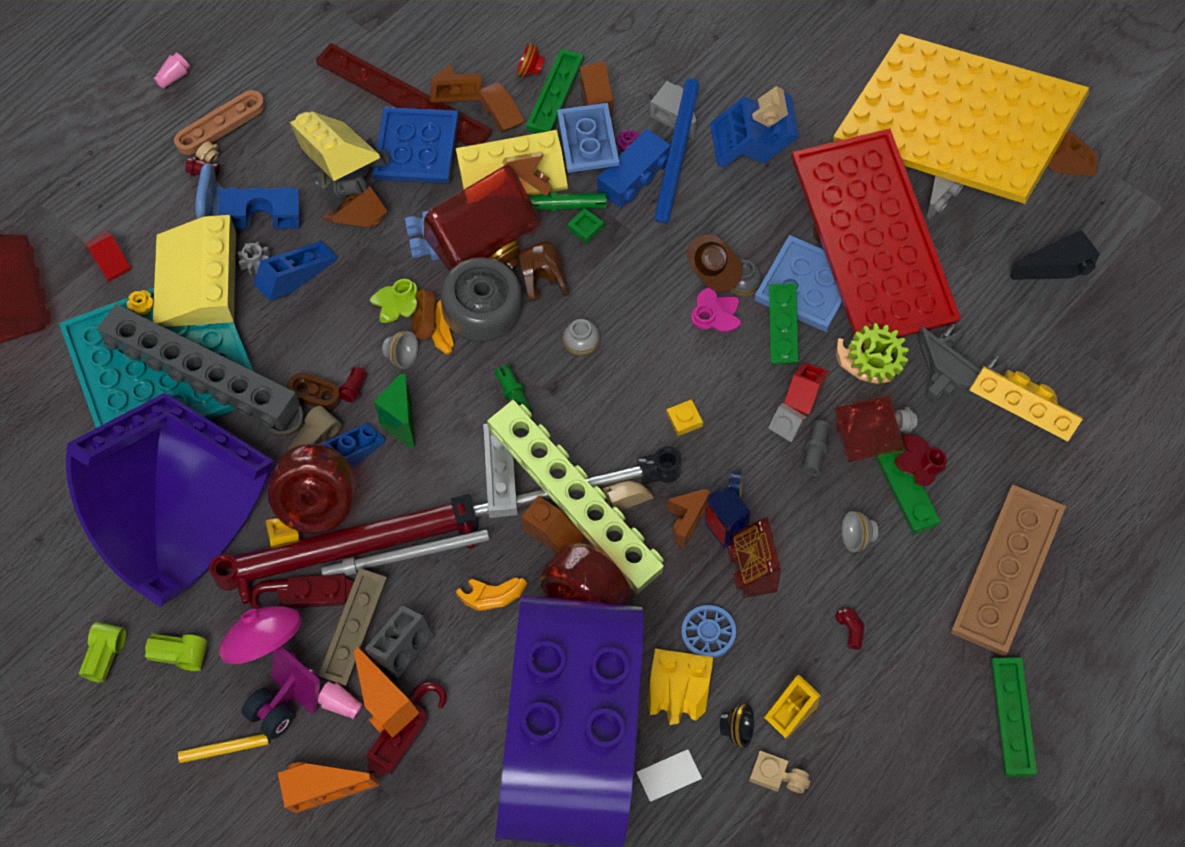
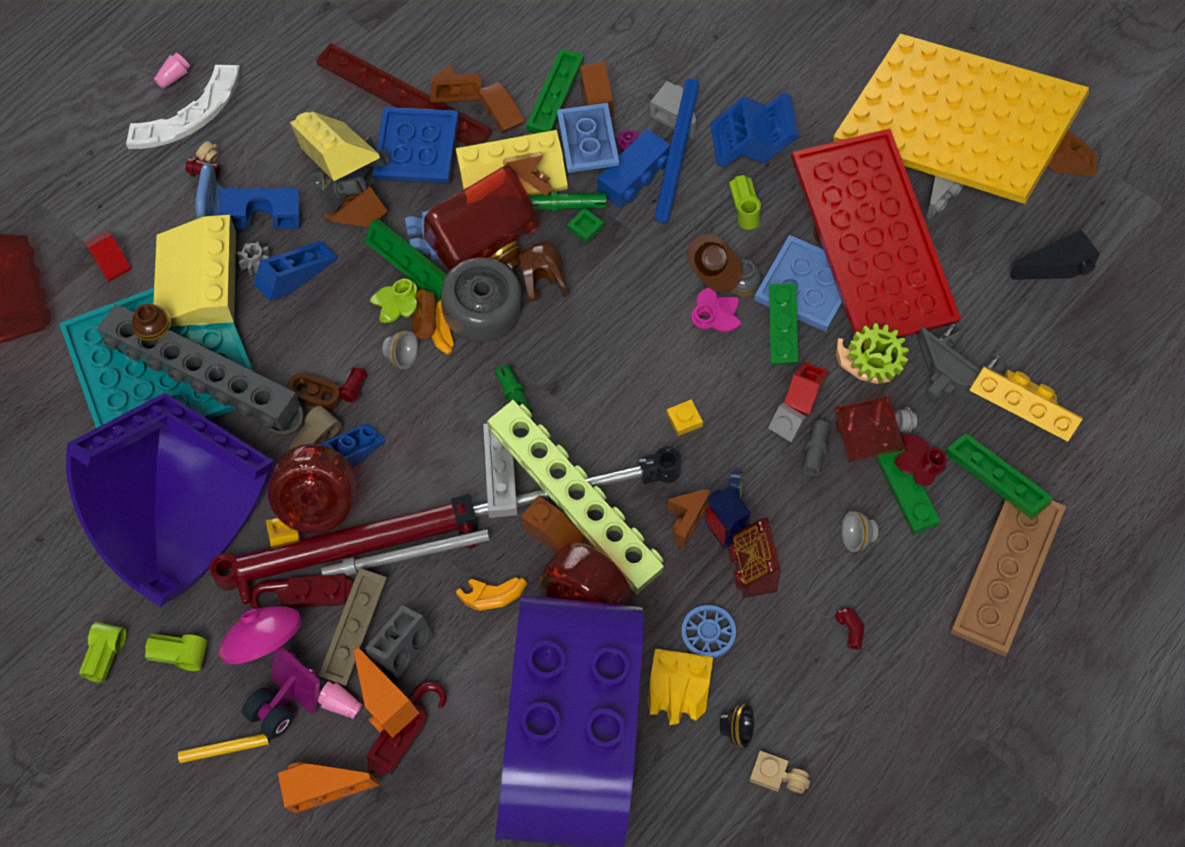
yellow plate [127,290,153,315] -> none
nougat plate [174,90,265,155] -> none
green slope [373,374,415,448] -> none
red piece [516,42,545,77] -> none
light grey piece [562,319,601,356] -> none
tan brick [602,480,653,511] -> none
white sticker [636,749,702,802] -> none
tan bracket [752,86,788,127] -> none
yellow slope [764,675,821,738] -> none
green plate [990,657,1037,778] -> none
none -> white tile [126,65,241,149]
none -> reddish brown piece [132,303,171,341]
none -> green plate [365,219,447,302]
none -> lime piece [729,175,761,230]
none -> green plate [946,433,1052,520]

